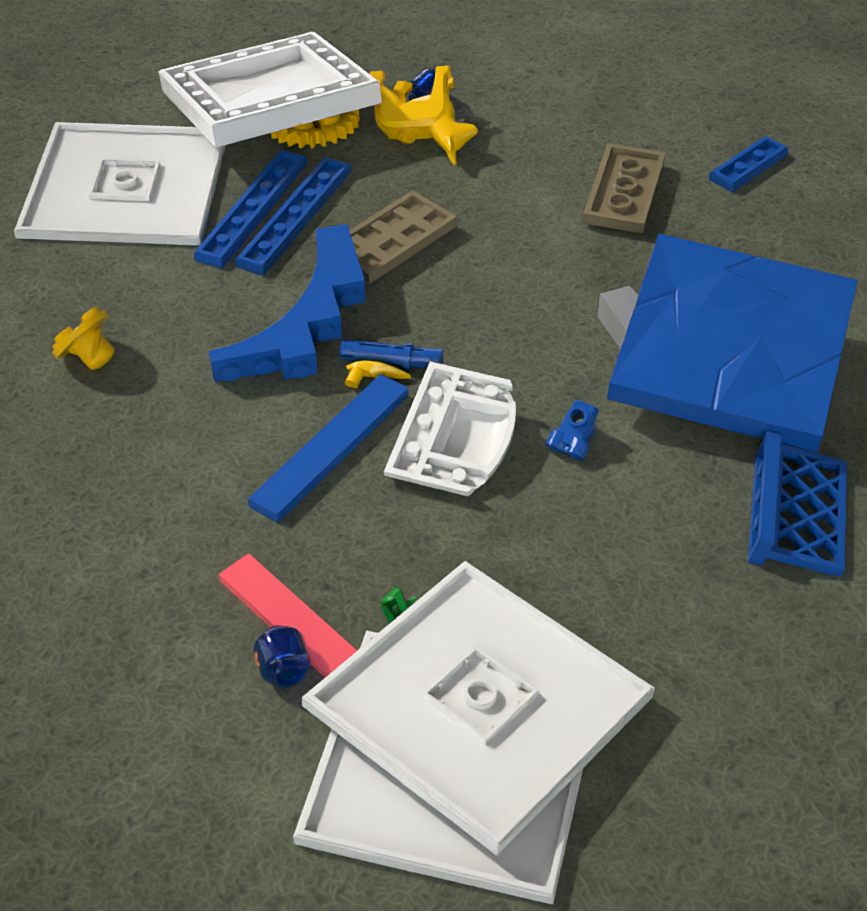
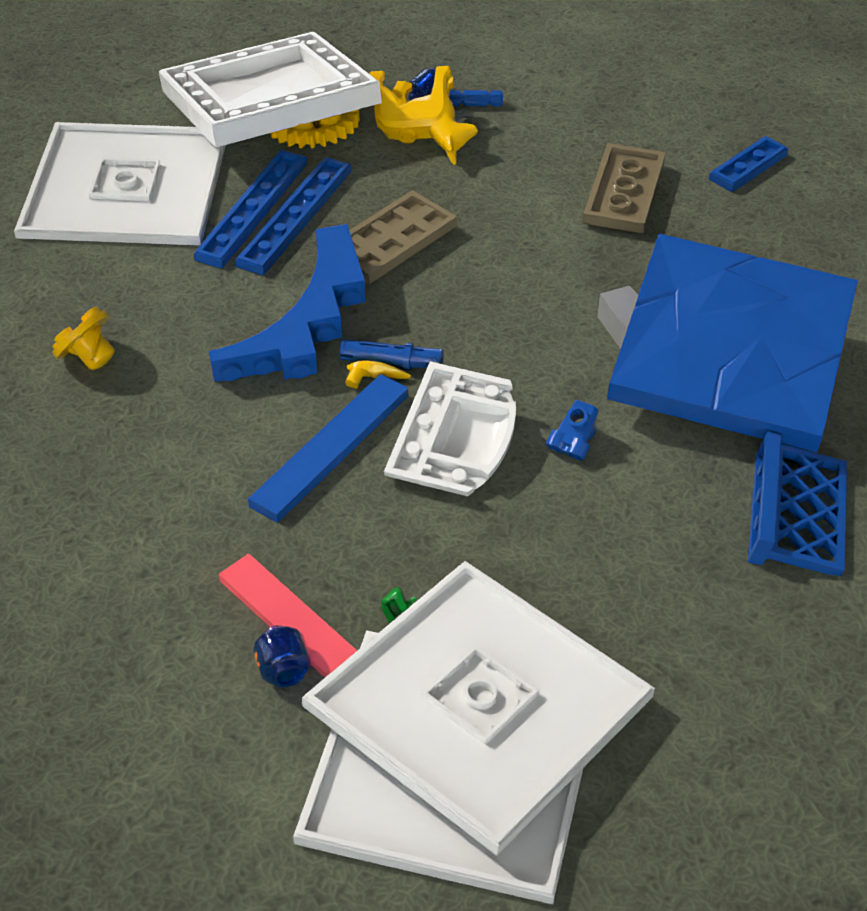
none -> blue axle [450,90,503,106]

